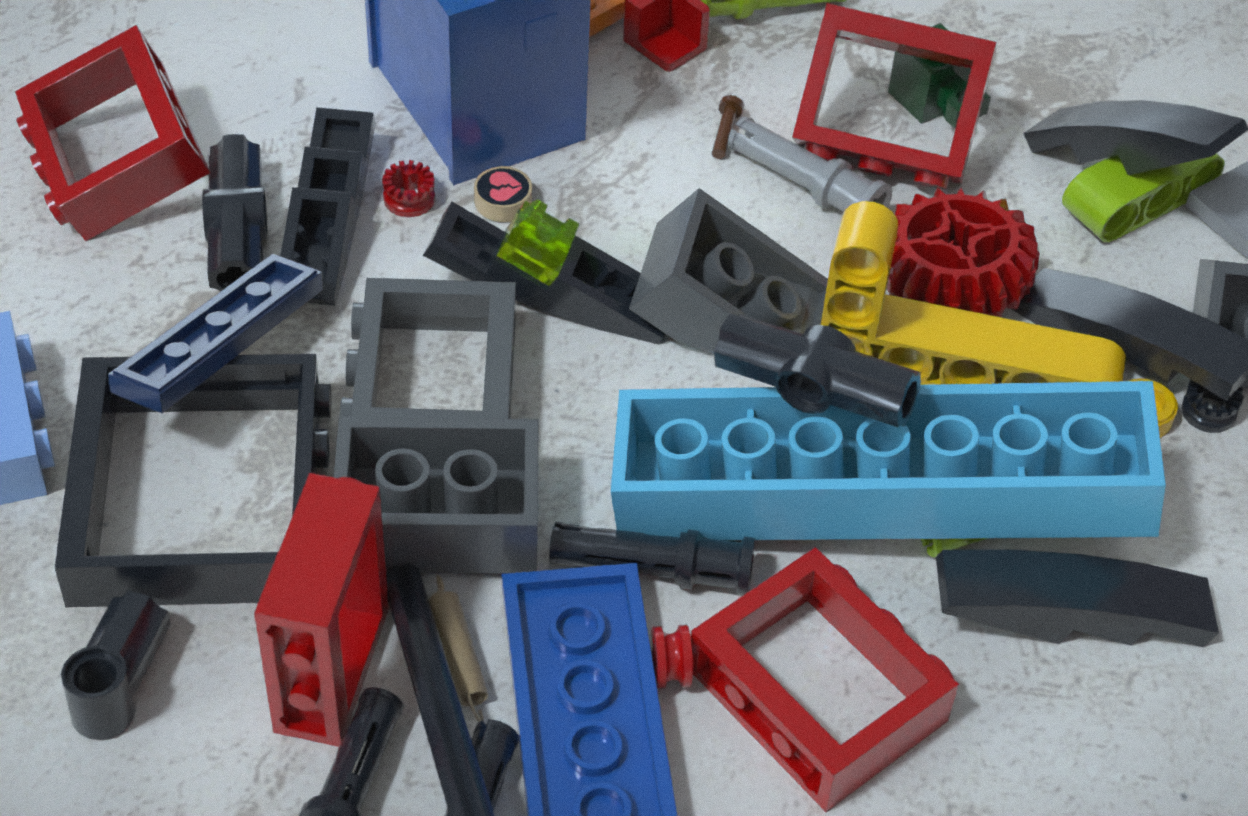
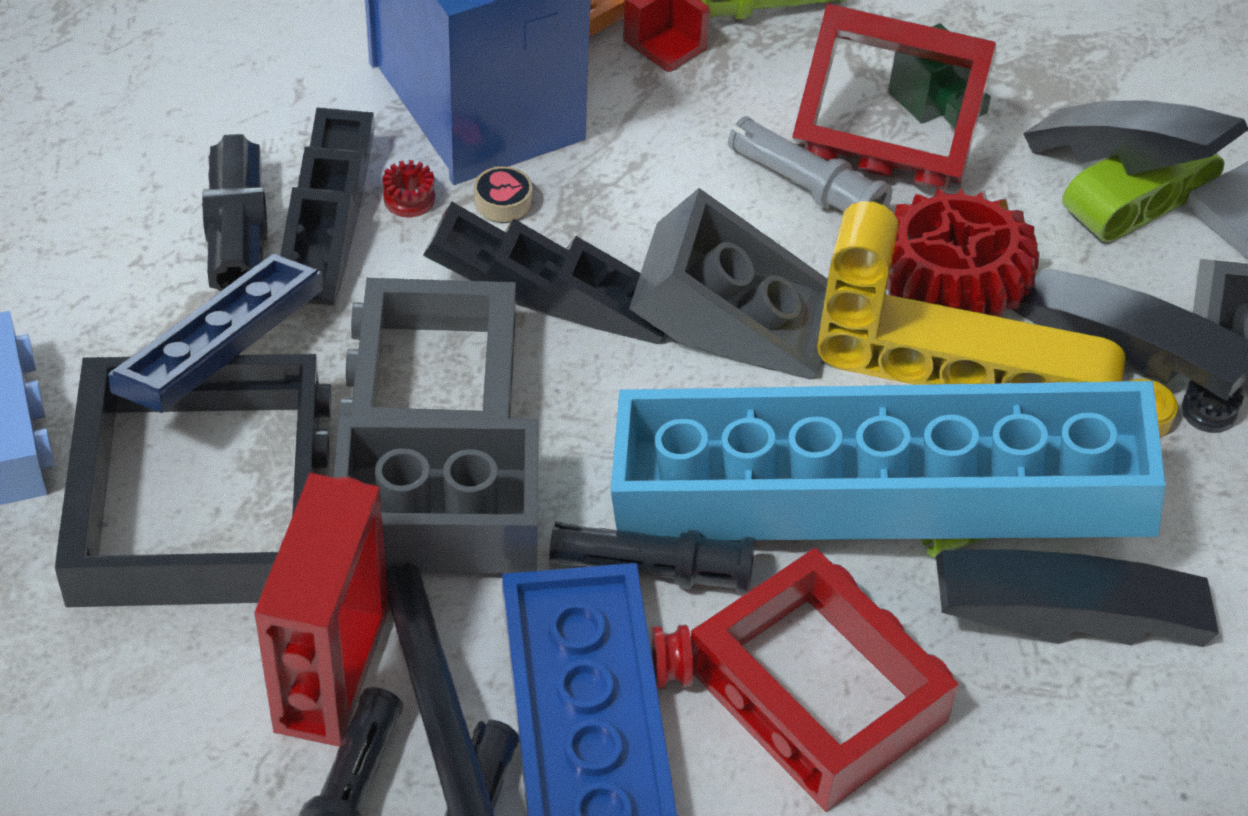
red window [15,25,211,241] -> none
black piece [61,590,171,740] -> none
tan piece [429,574,488,722] -> none
clear neon green tile [496,199,580,286] -> none
reddish brown piece [711,95,744,159] -> none
black piece [714,313,921,427] -> none

